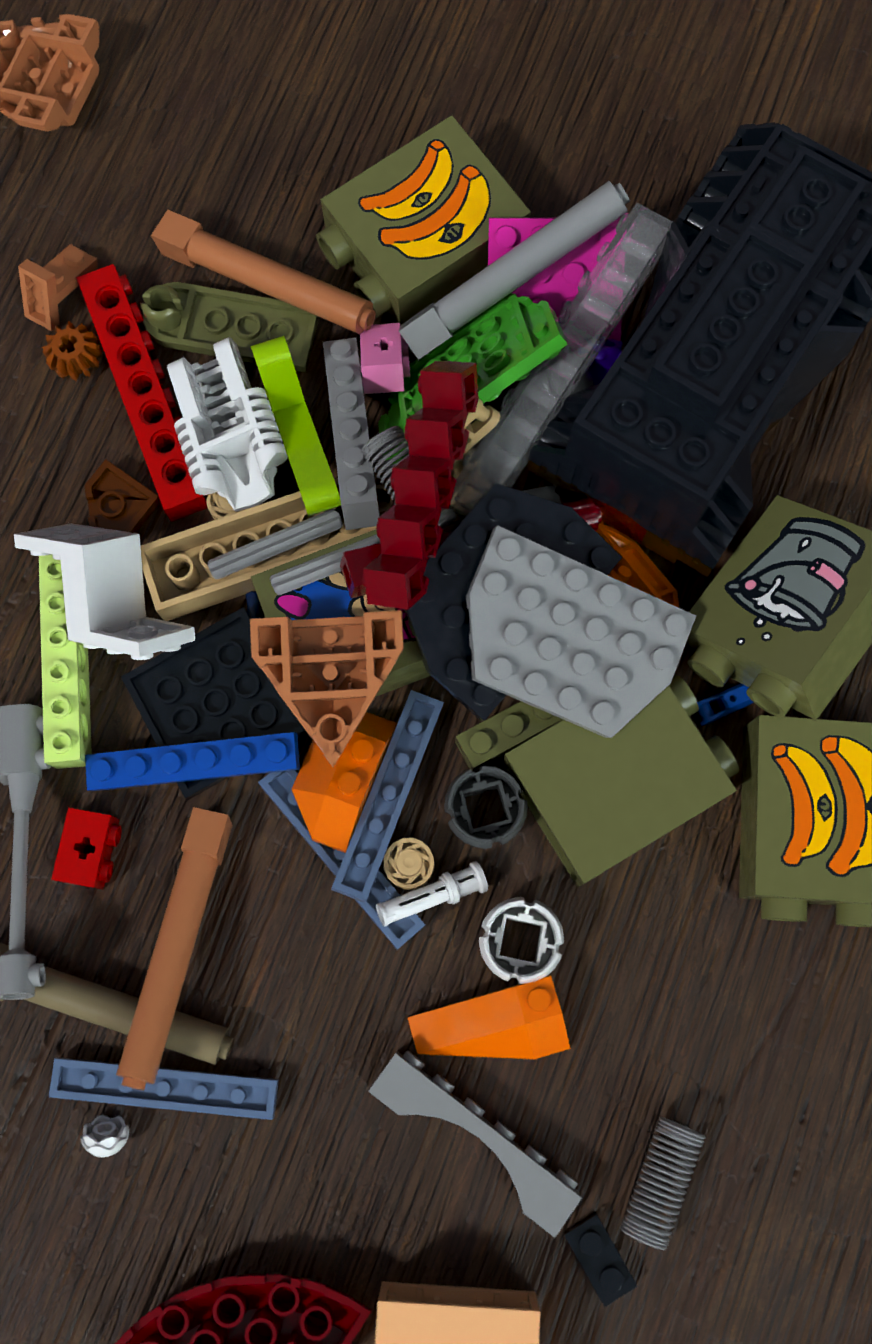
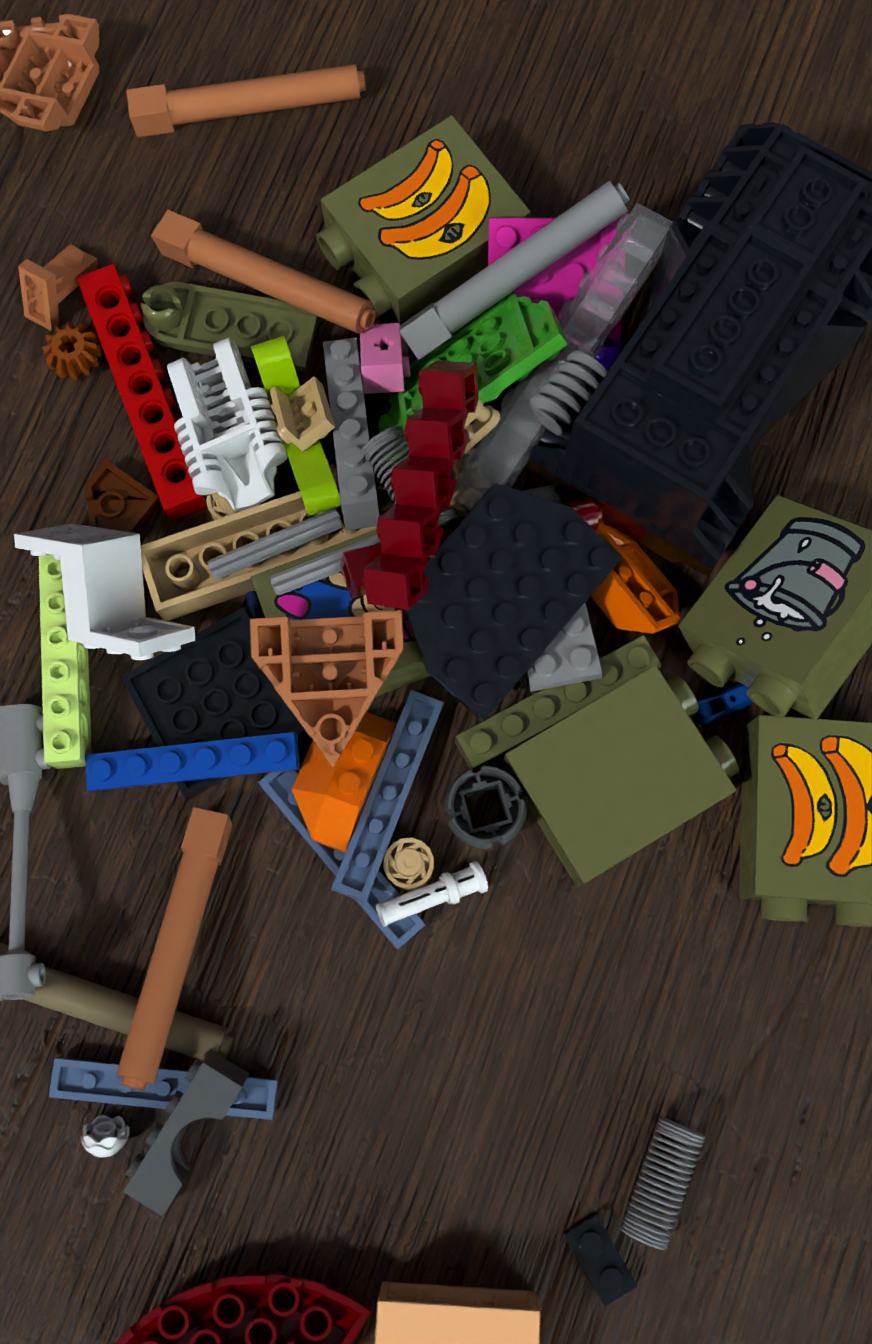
red brick [51,808,122,890] -> none
light grey arch [368,1050,582,1238] -> none
orange wedge [407,975,570,1059] -> none
light grey plate [466,525,696,738] -> none
white piece [479,897,564,984] -> none
none -> dark grey arch [123,1050,249,1217]
none -> nougat brick [126,64,366,137]
none -> tan bracket [270,377,335,452]
none -> light grey piece [529,351,607,435]

